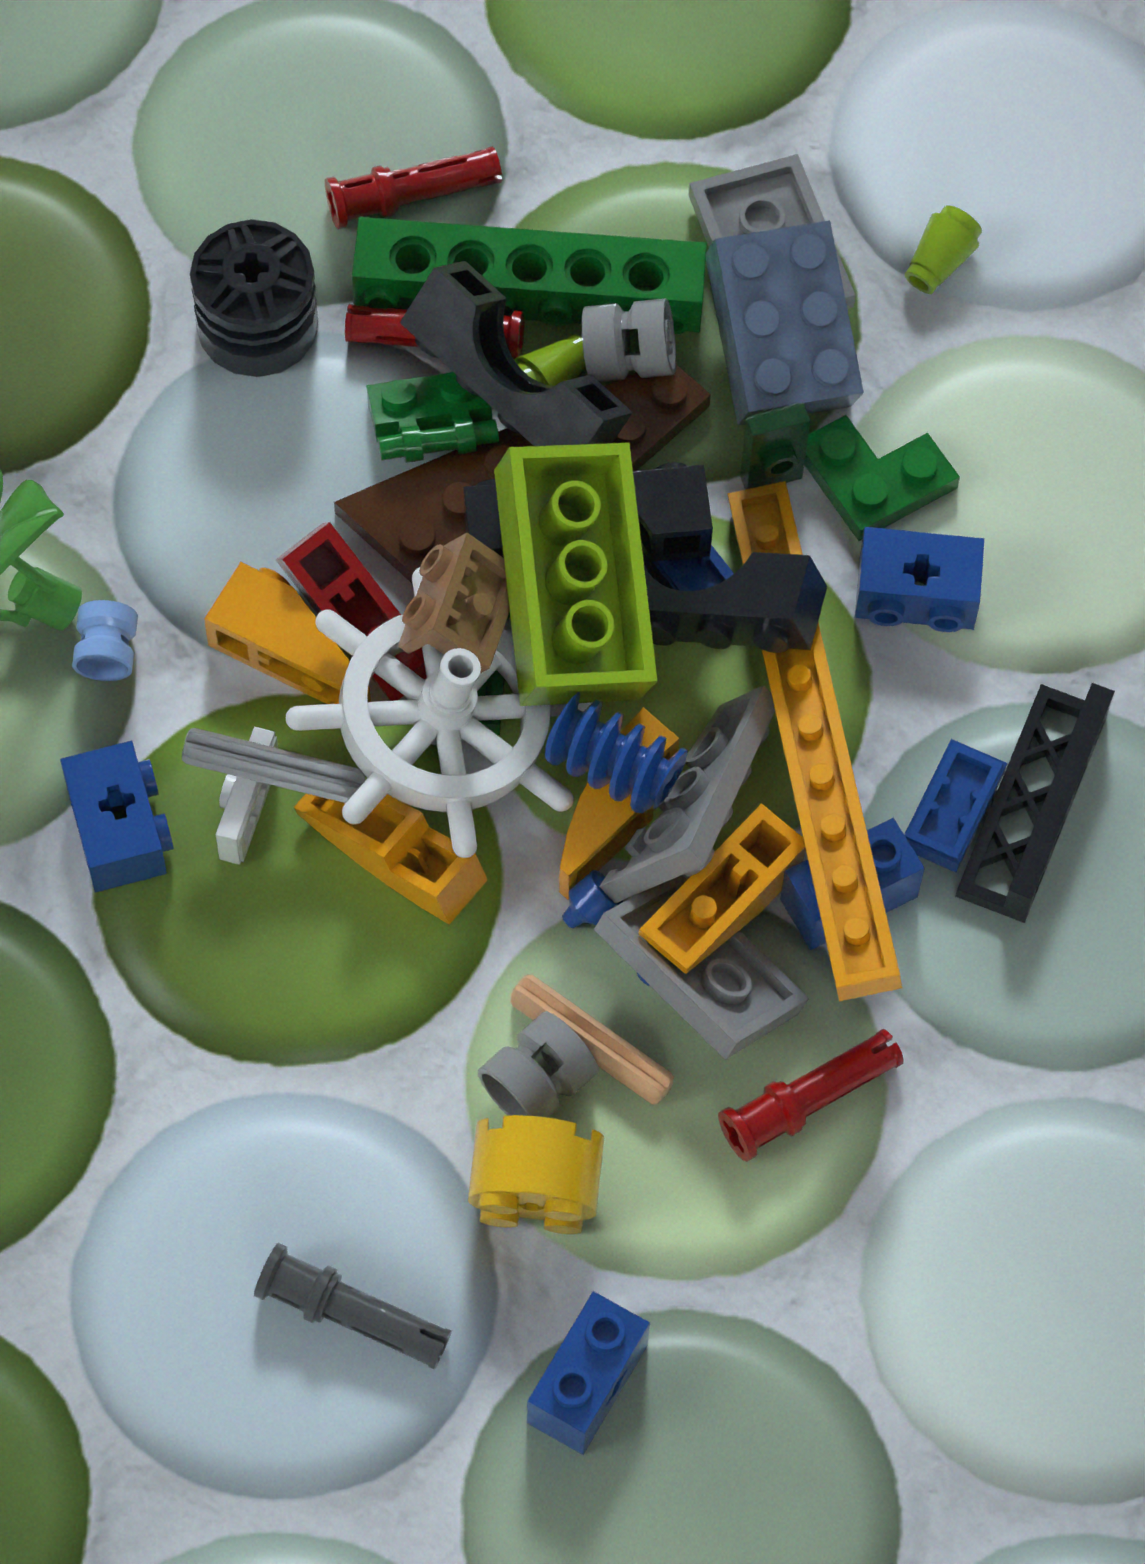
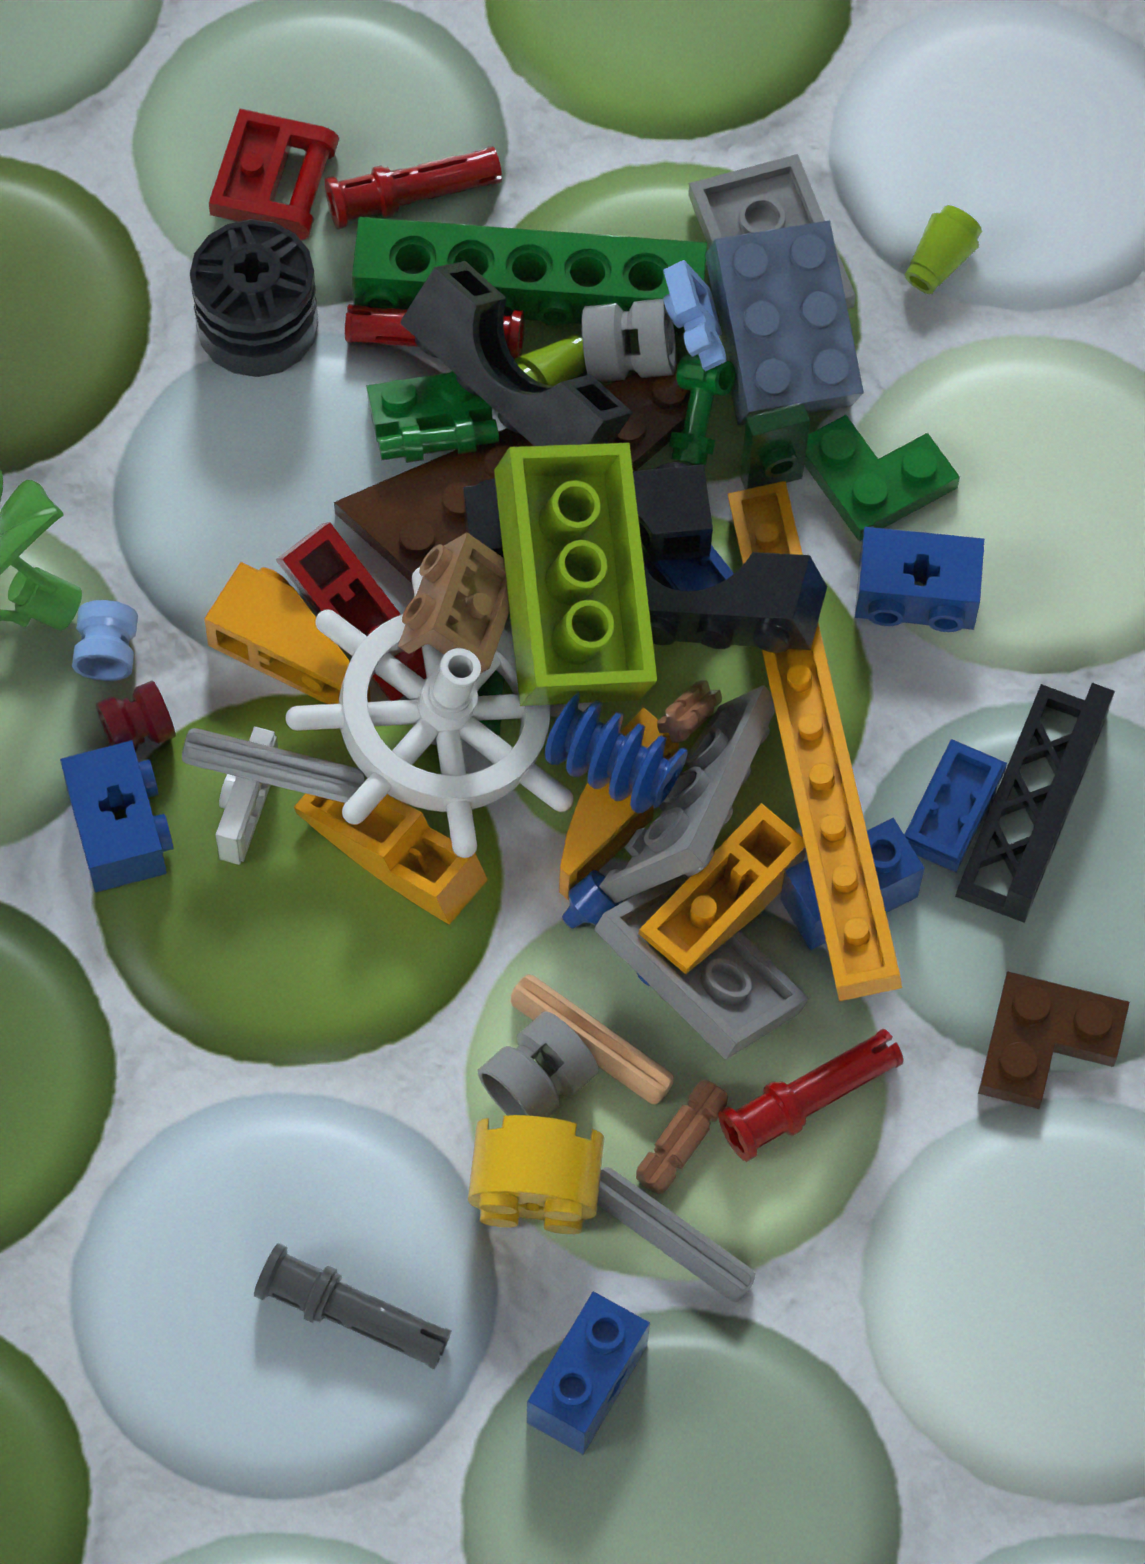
none -> dark red wheel [96,680,176,752]
none -> red plate [208,108,339,240]
none -> light grey axle [597,1167,755,1302]
none -> nougat axle [636,1080,728,1194]
none -> nougat axle [657,680,722,743]
none -> light blue plate [663,260,727,371]
none -> green bar [669,354,735,466]
none -> reddish brown plate [978,971,1130,1109]

